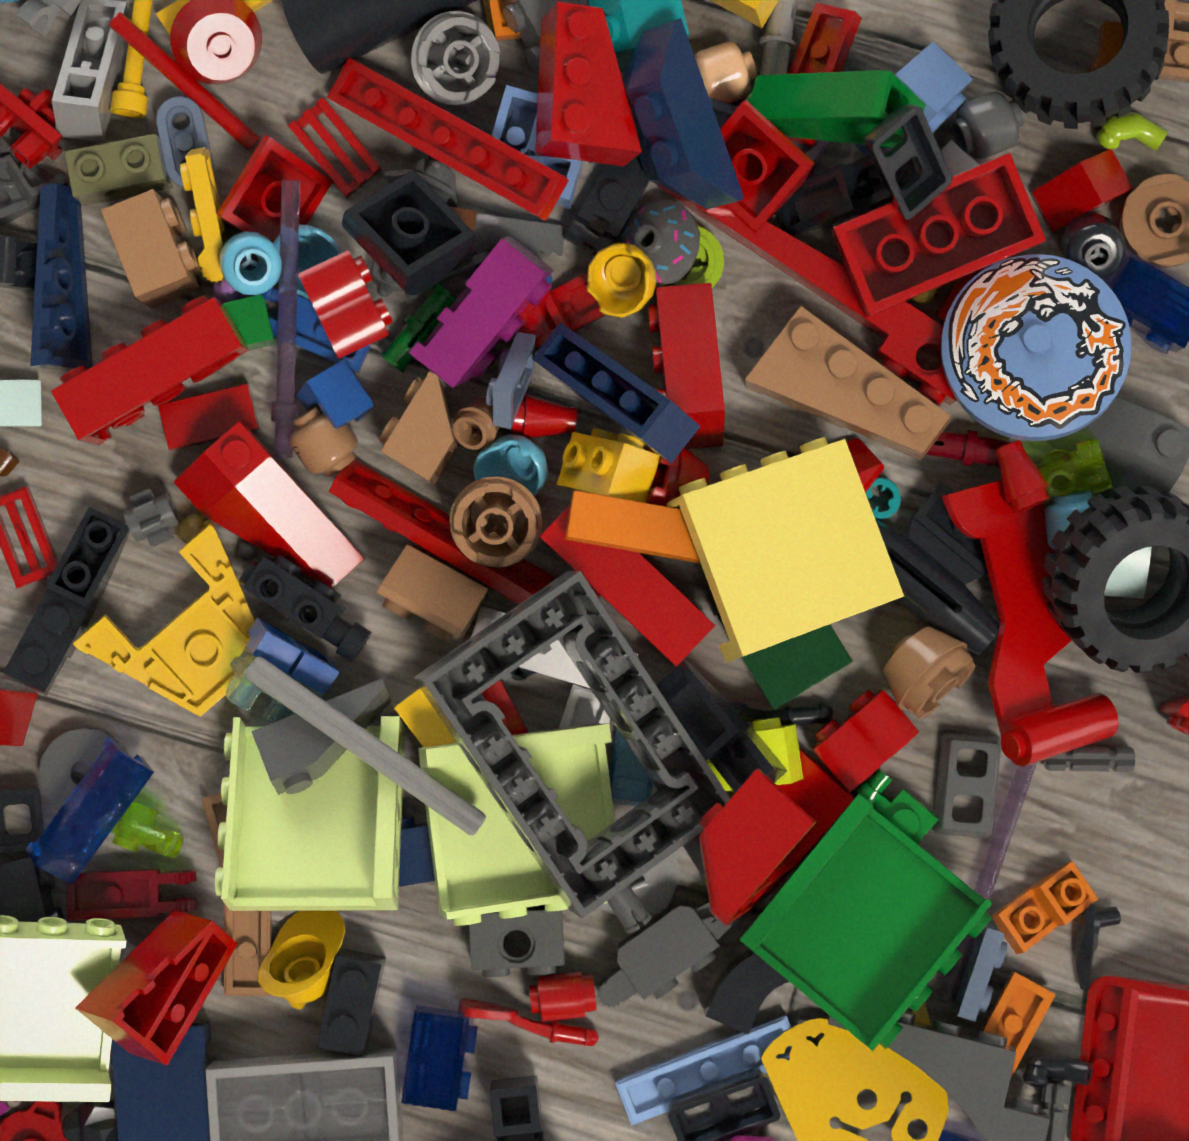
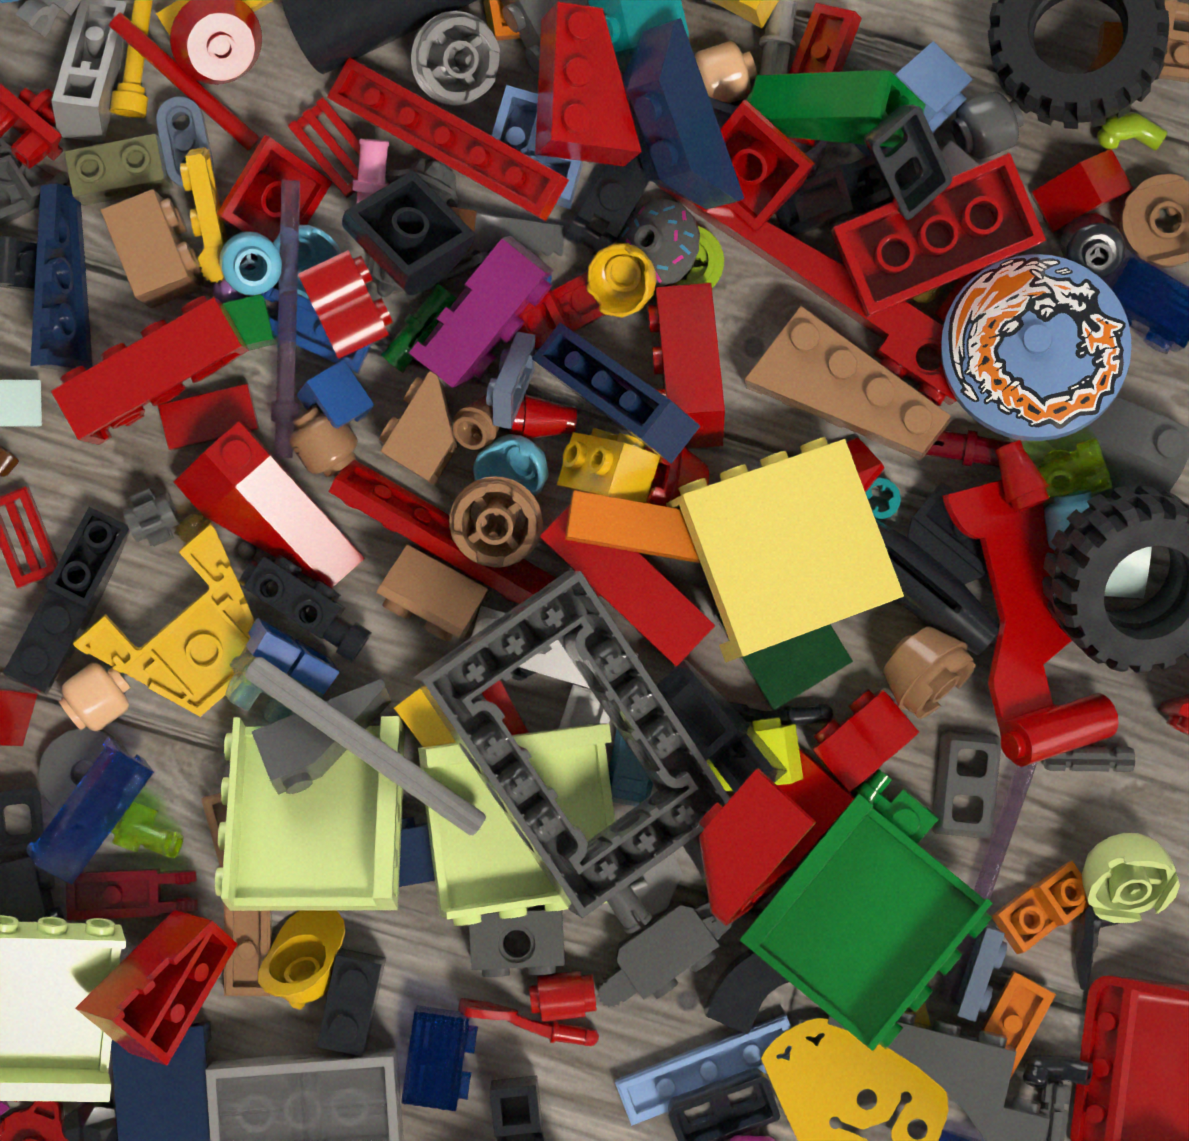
none -> light nougat head [59,663,131,731]
none -> bright pink pin [353,139,389,204]
none -> yellowish green cylinder [1082,833,1180,923]

